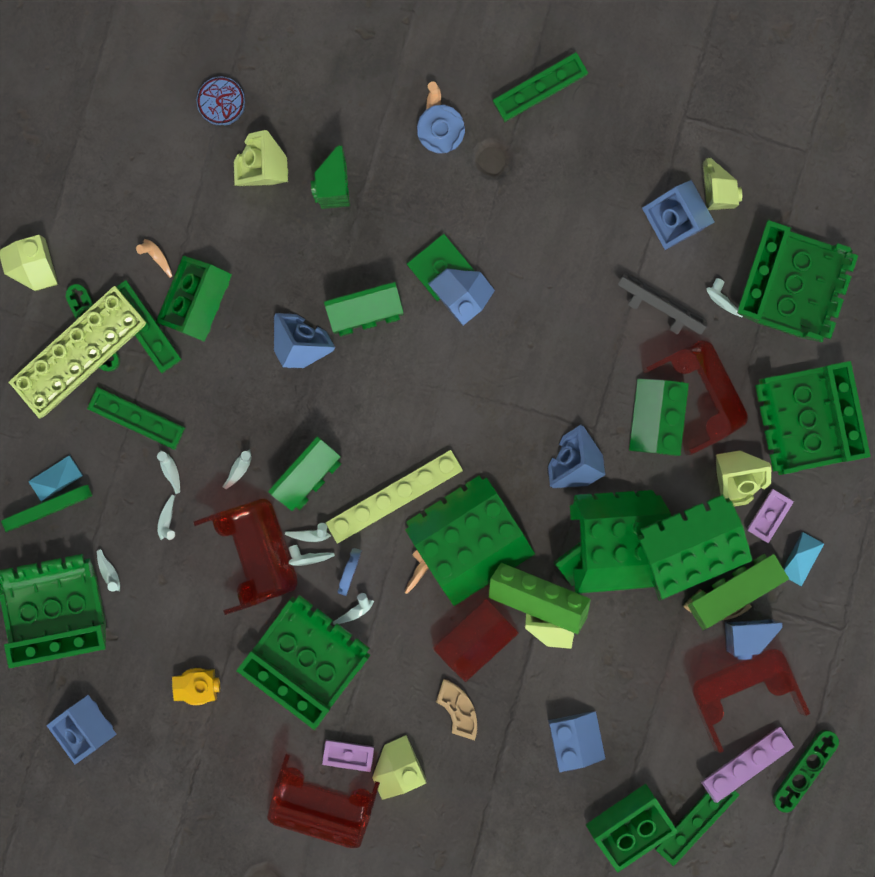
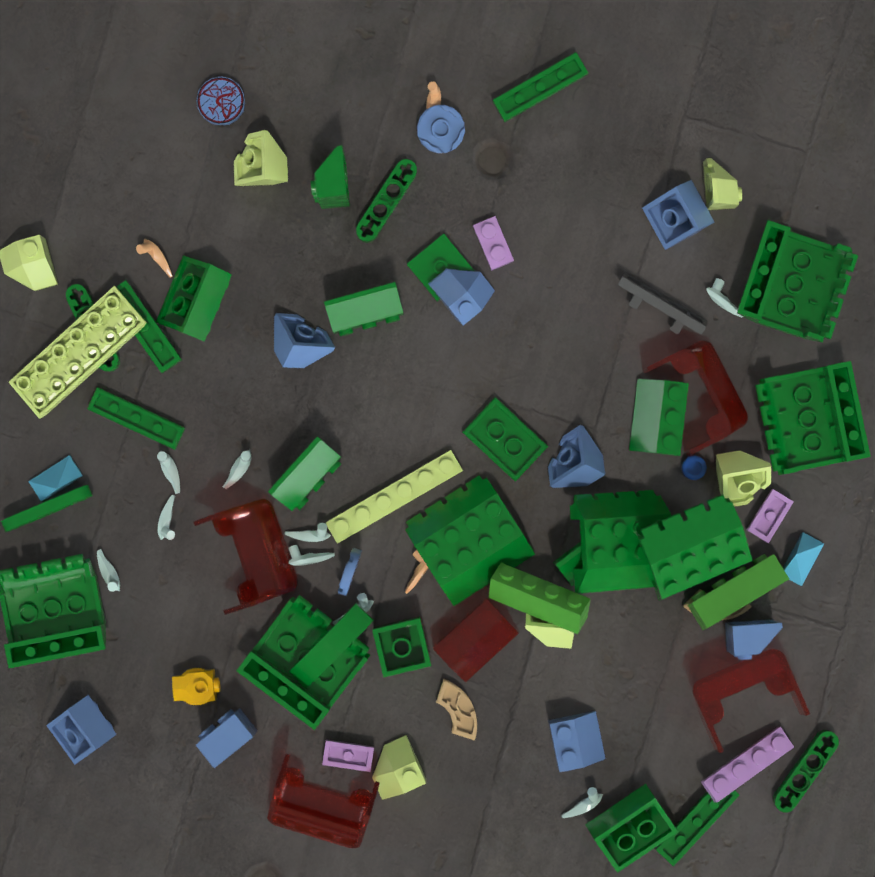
none -> medium blue brick [196,708,258,768]
none -> green slope [289,603,374,688]
none -> green beam [356,159,417,243]
none -> green brick [372,616,431,678]
none -> green tile [462,397,548,482]
none -> lavender plate [473,216,514,271]
none -> light aqua bar [561,787,603,818]
none -> blue tile [681,456,707,480]

